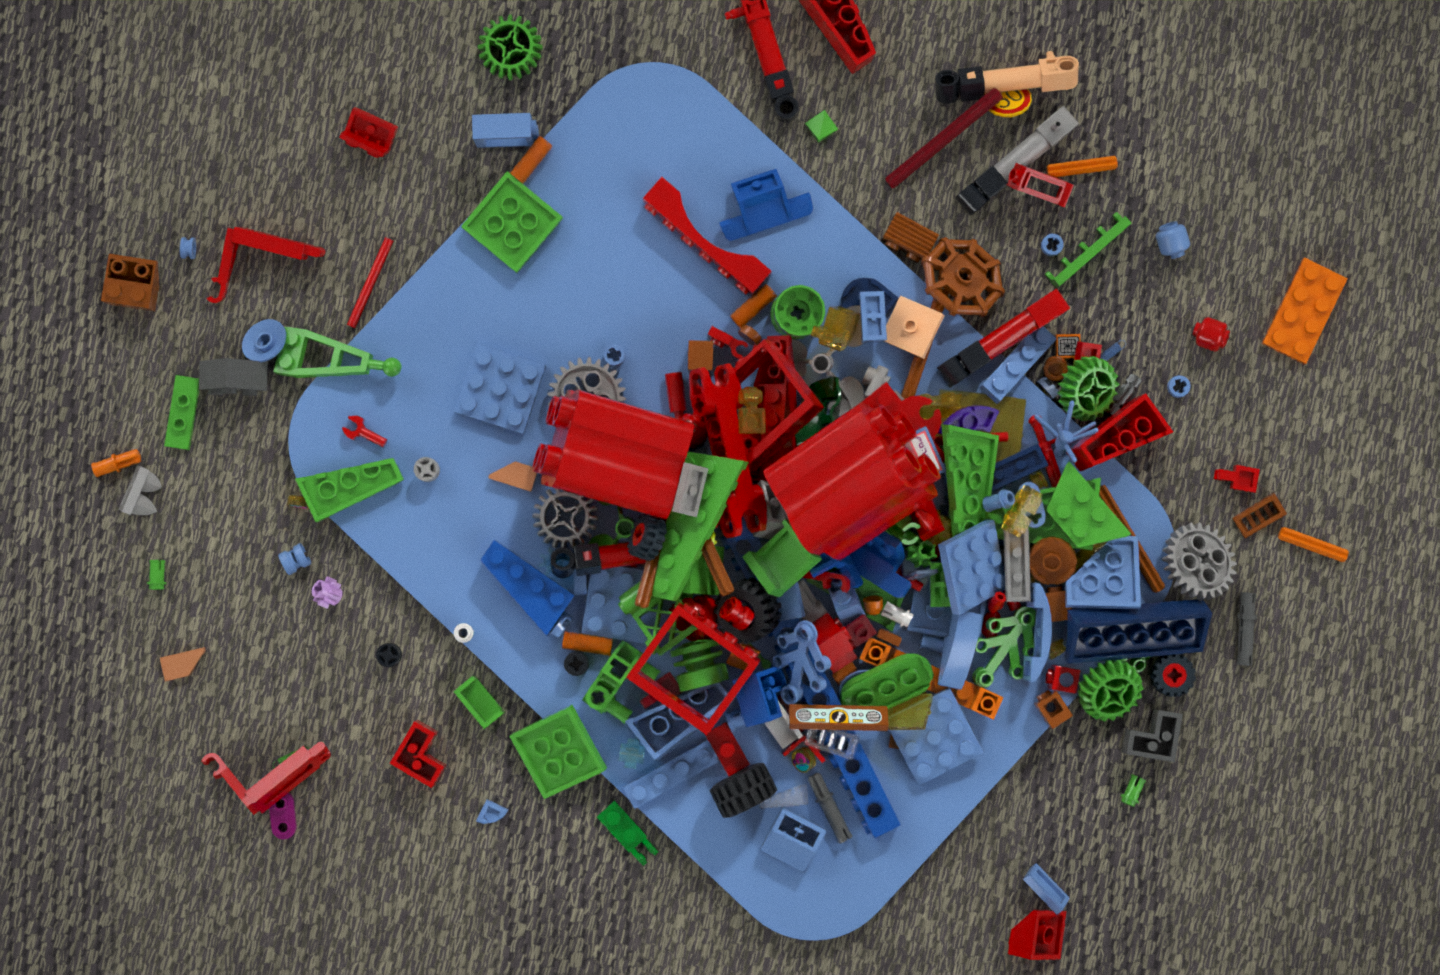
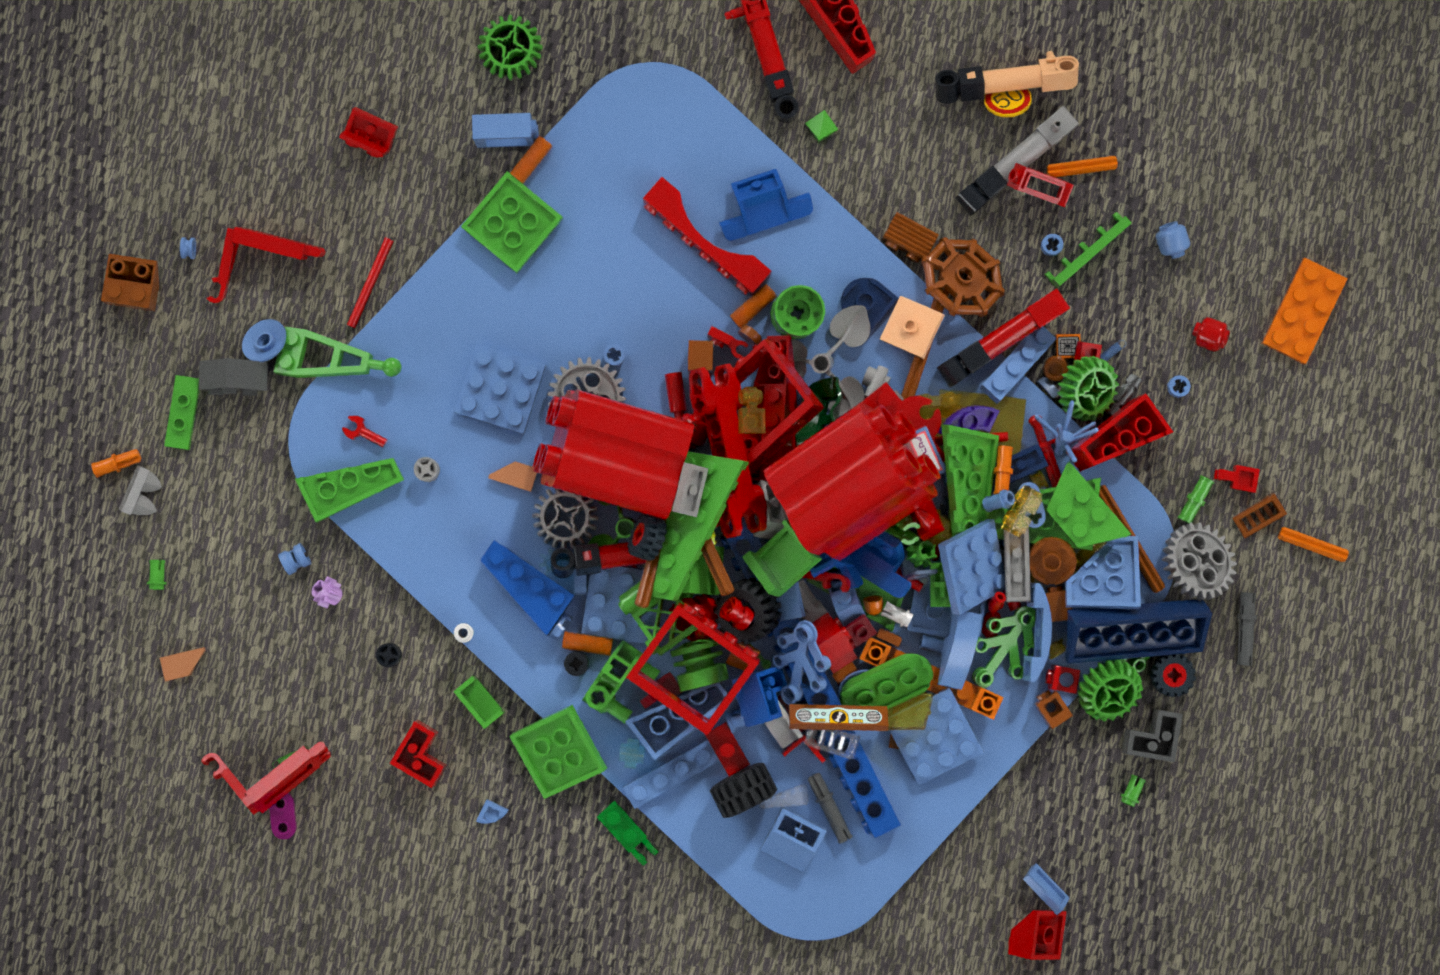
clear yellow tile [287,495,309,509] -> none
clear yellow tile [791,747,816,773] -> none
clear yellow brick [811,306,860,351] -> none
medium blue hinge [858,291,887,343] -> none
dark red axle [885,88,1003,189] -> none
none -> orange pin [994,446,1013,495]
none -> bright green pin [1177,475,1215,524]

